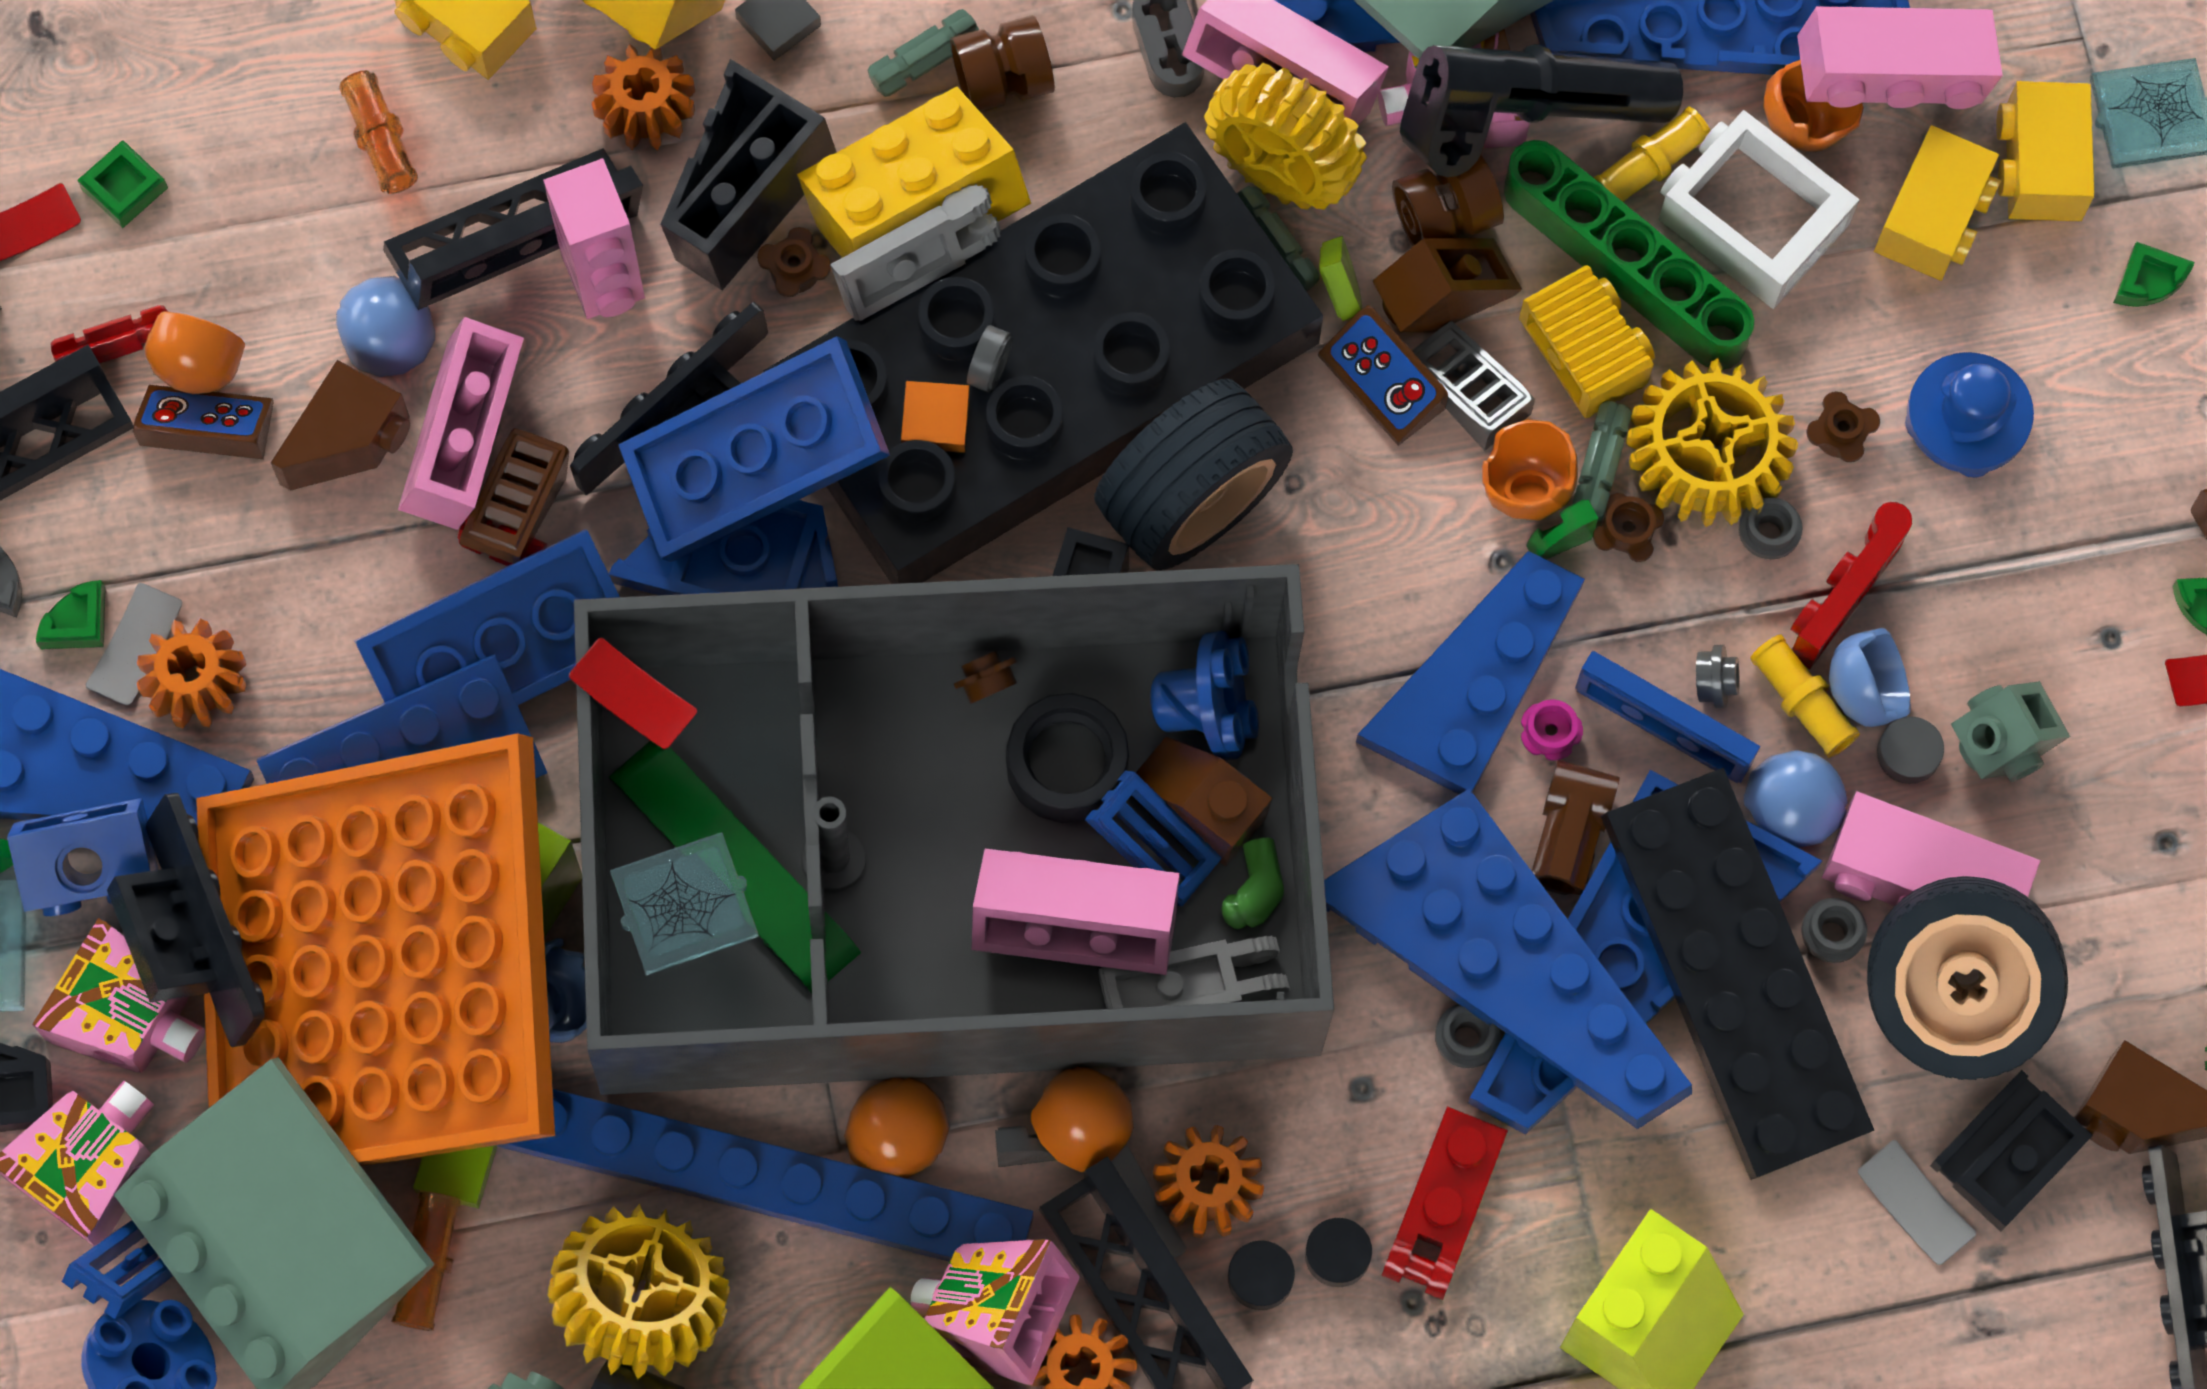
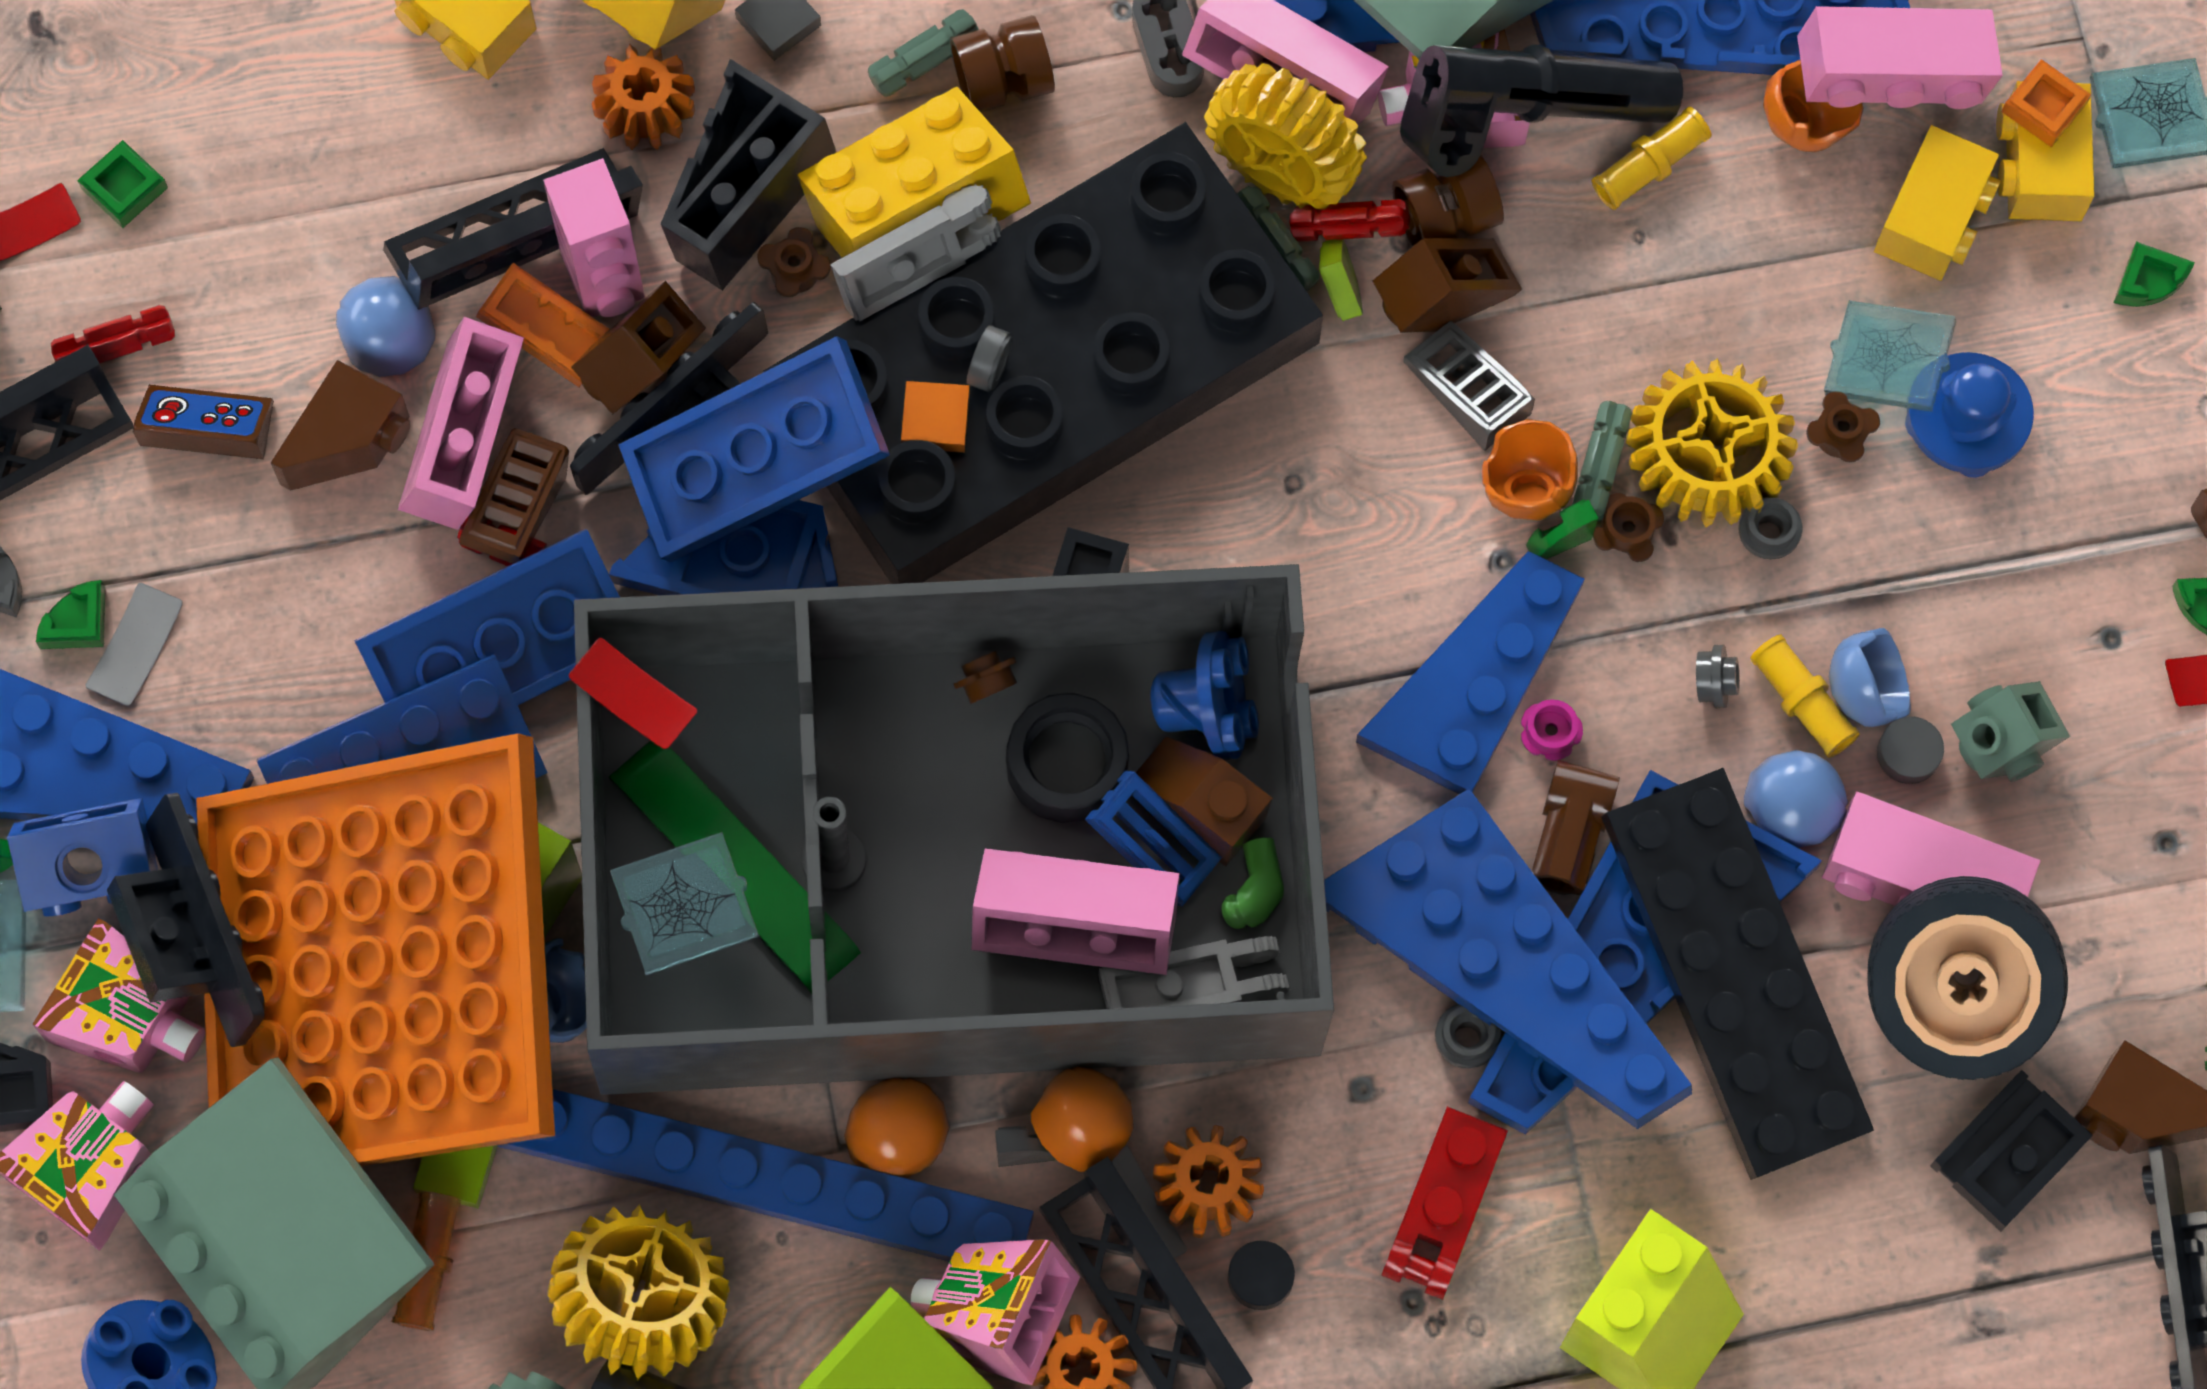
blue tile [61,1220,173,1319] -> none
orange gear [137,618,247,729] -> none
orange hair [145,312,245,394] -> none
clear orange pin [339,70,418,194] -> none
black wheel [1094,378,1293,571] -> none
black tile [1305,1218,1372,1287] -> none
slope [1318,304,1448,446] -> none
green beam [1504,140,1755,370] -> none
yellow brick [1519,265,1655,419] -> none
blue tile [1575,650,1761,783] -> none
white window [1658,110,1860,309] -> none
red plate [1790,502,1912,670] -> none
dark grey plate [1801,898,1867,963] -> none
light grey sticker [1858,1140,1976,1265] -> none
none -> orange plate [476,263,610,388]
none -> reddish brown slope [571,281,706,415]
none -> red axle [1289,199,1410,242]
none -> clear light blue piece [1824,300,1956,412]
none -> orange tile [2001,59,2091,147]

